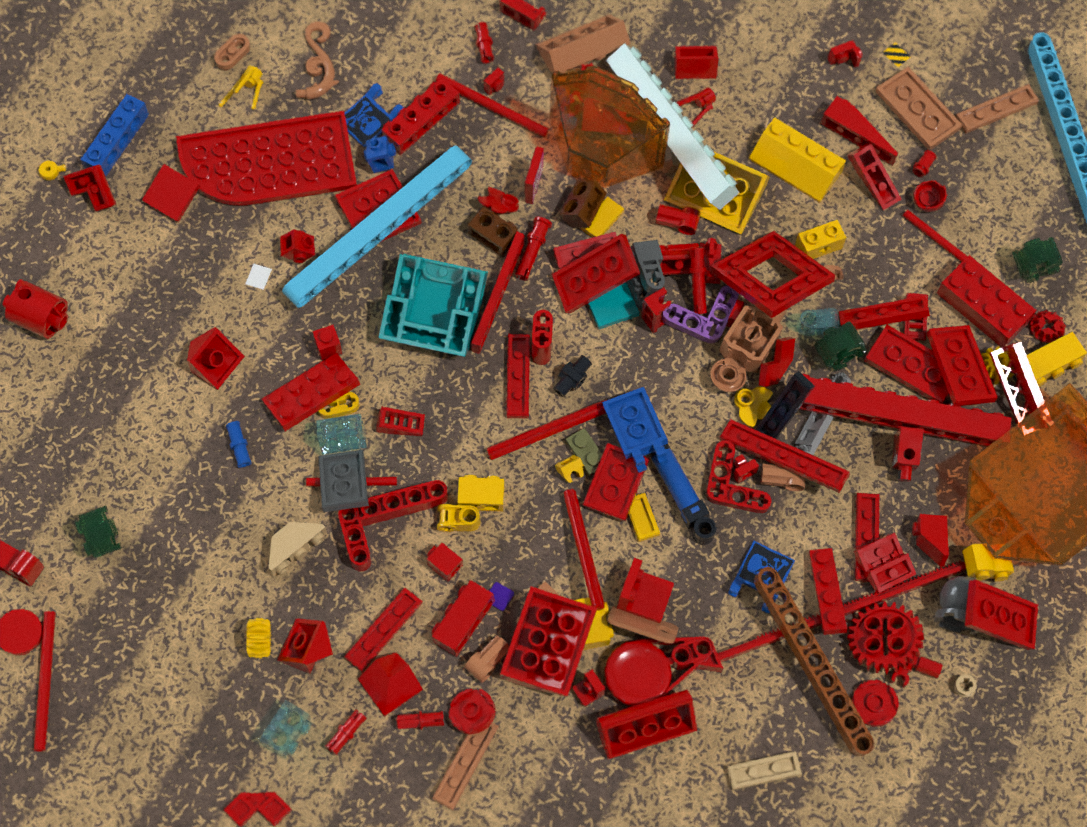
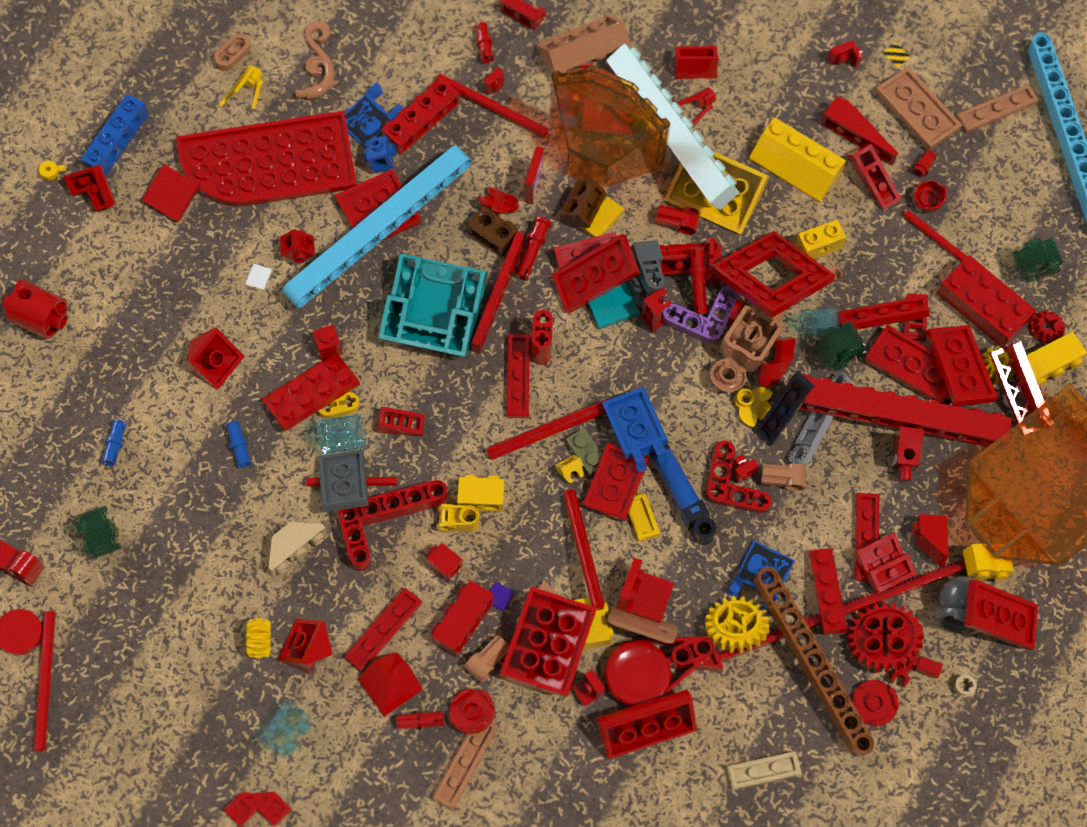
red pin [325,709,367,756] -> none
black axle [553,355,592,397] -> none
red tile [720,419,850,493] -> none
none -> blue pin [101,420,127,466]
none -> yellow gear [705,596,770,653]

